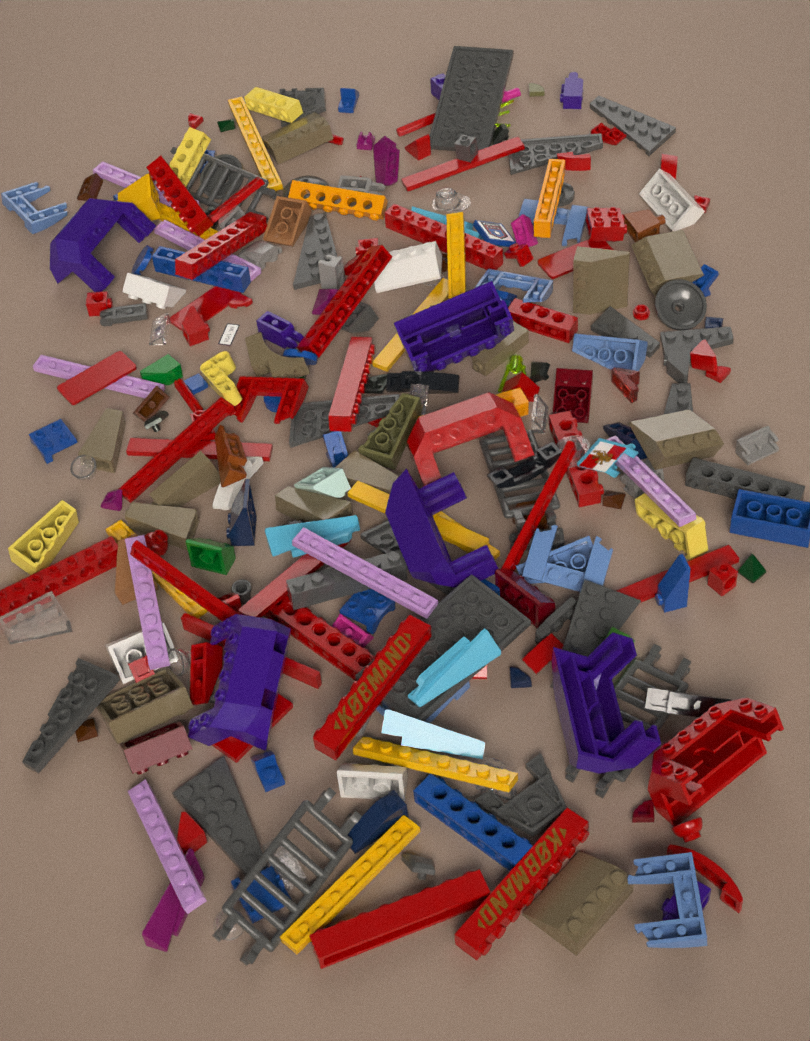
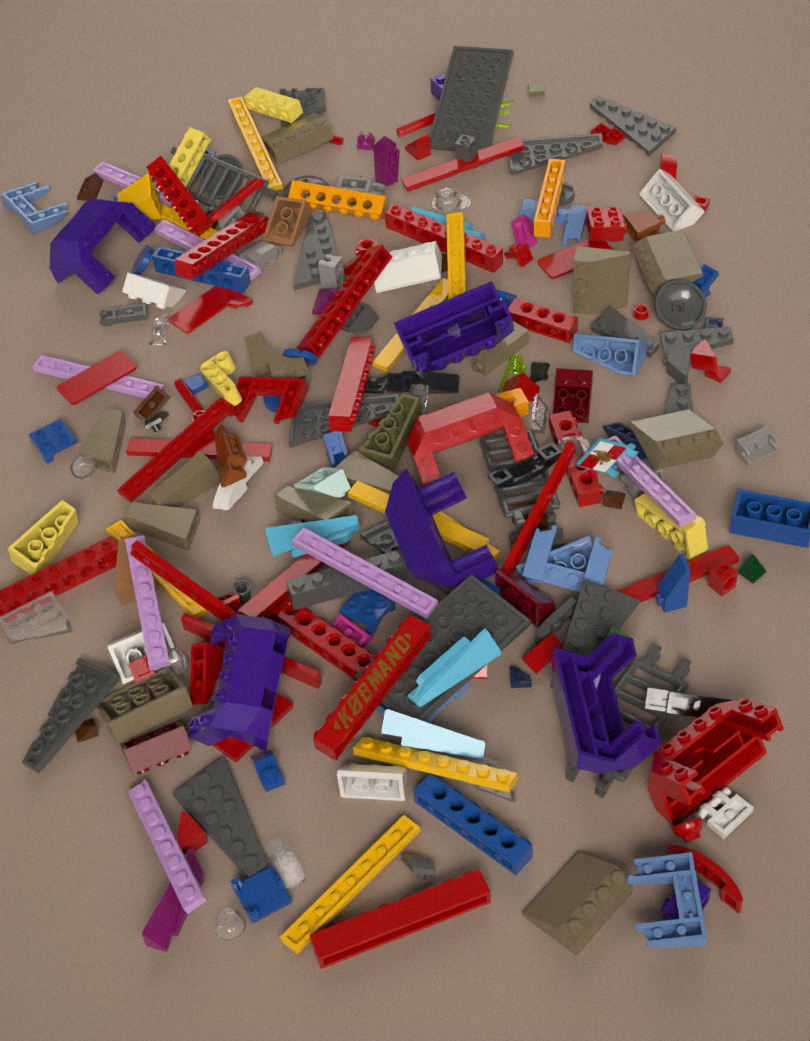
red brick [86,291,113,317] -> none
magenta slope [100,489,122,511] -> none
green slope [140,354,183,386] -> none
red piece [144,530,168,556] -> none
red slope [182,305,210,346] -> none
green slope [186,538,236,575] -> none
red tile [188,113,203,129] -> none
dark grey bar [212,787,362,966] -> none
dark green slope [217,118,235,132] -> none
white sticker [218,323,240,346] -> none
dark blue slope [226,479,257,546] -> none
dark purple hinge [256,311,304,349] -> none
blue slope [338,88,359,113] -> none
dark blue slope [348,790,408,854] -> none
red brick [454,807,589,961] -> none
tile [473,220,516,247] -> none
medium blue wedge [475,269,554,302] -> none
dark grey wing [475,753,567,837] -> none
pearl dark grey piece [493,123,509,145] -> none
dark pink pin [502,87,521,103] -> none
red slope [557,152,591,171] -> none
hinge [560,72,583,109] -> none
clear red slope [611,368,640,403] -> none
dark red tile [632,799,655,823] -> none
dark grey brick [685,457,805,501] -> none
none -> white plate [695,787,754,839]

